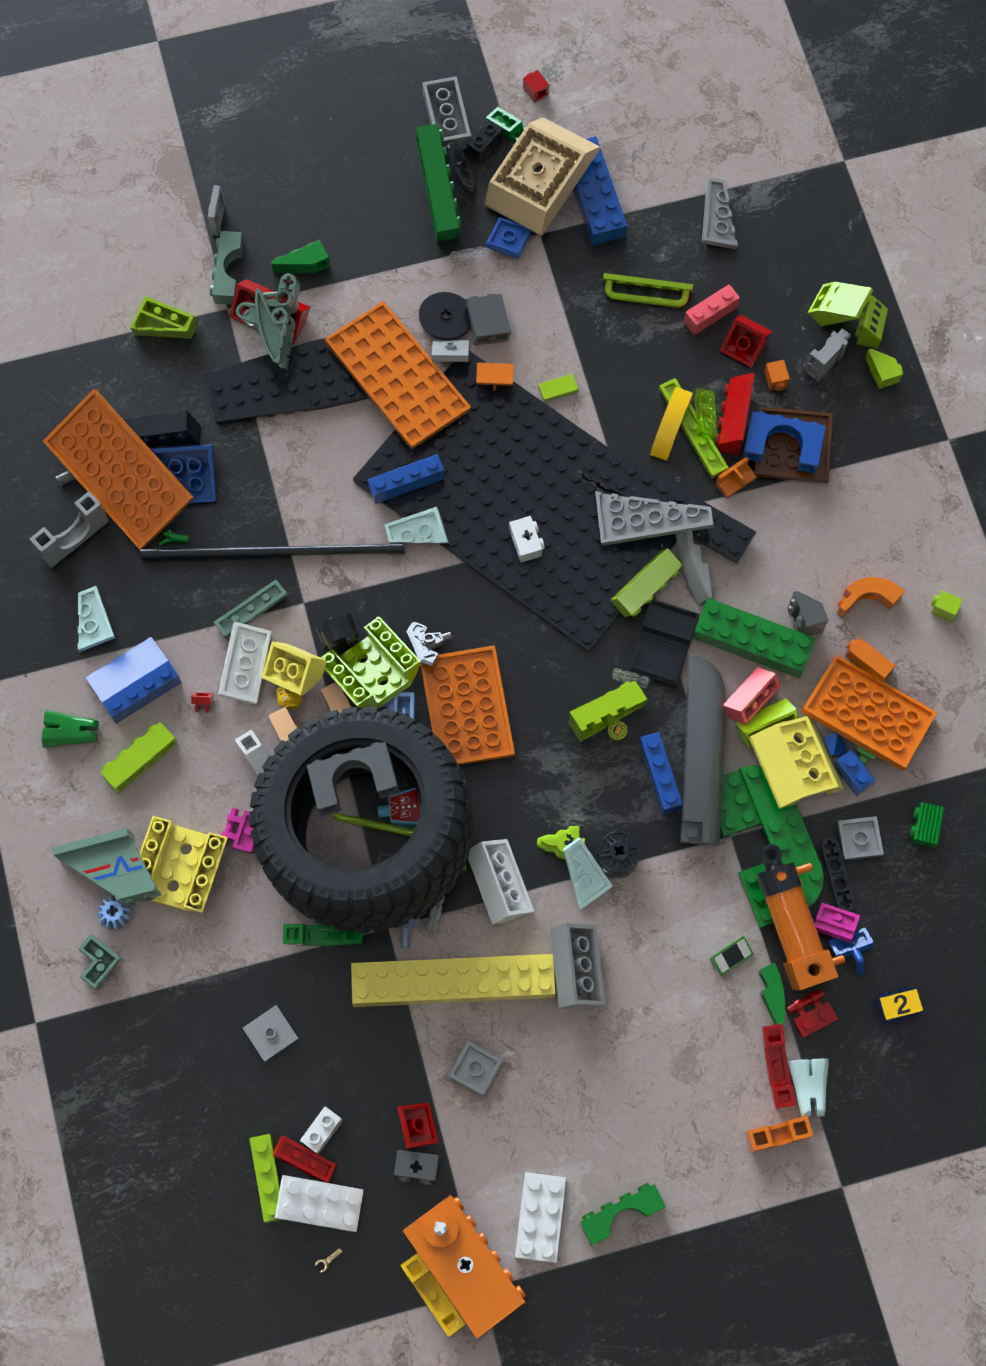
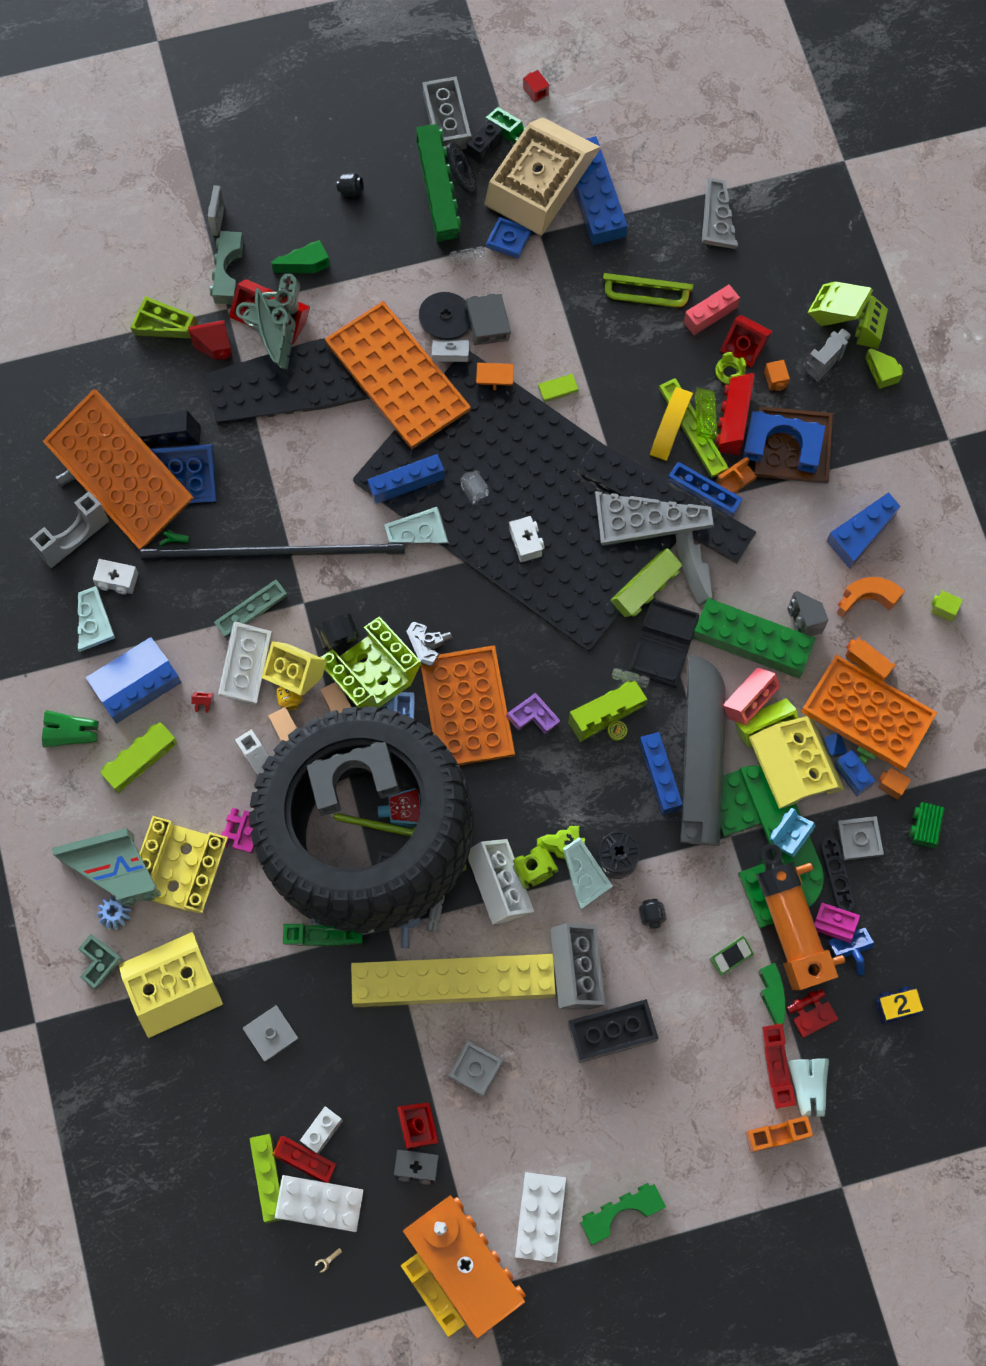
none -> white brick [93,559,139,594]
none -> light yellow slope [118,932,224,1038]
none -> red slope [188,320,232,360]
none -> black head [336,173,364,197]
none -> clear brick [461,470,489,504]
none -> medium lavender plate [506,693,561,734]
none -> lime brick [513,846,558,889]
none -> black brick [568,999,659,1063]
none -> black head [639,899,667,929]
none -> blue brick [667,462,743,518]
none -> lime piece [715,352,746,385]
none -> medium azure bracket [770,808,816,858]
none -> blue wedge [827,492,900,569]
none -> orange brick [878,767,912,800]

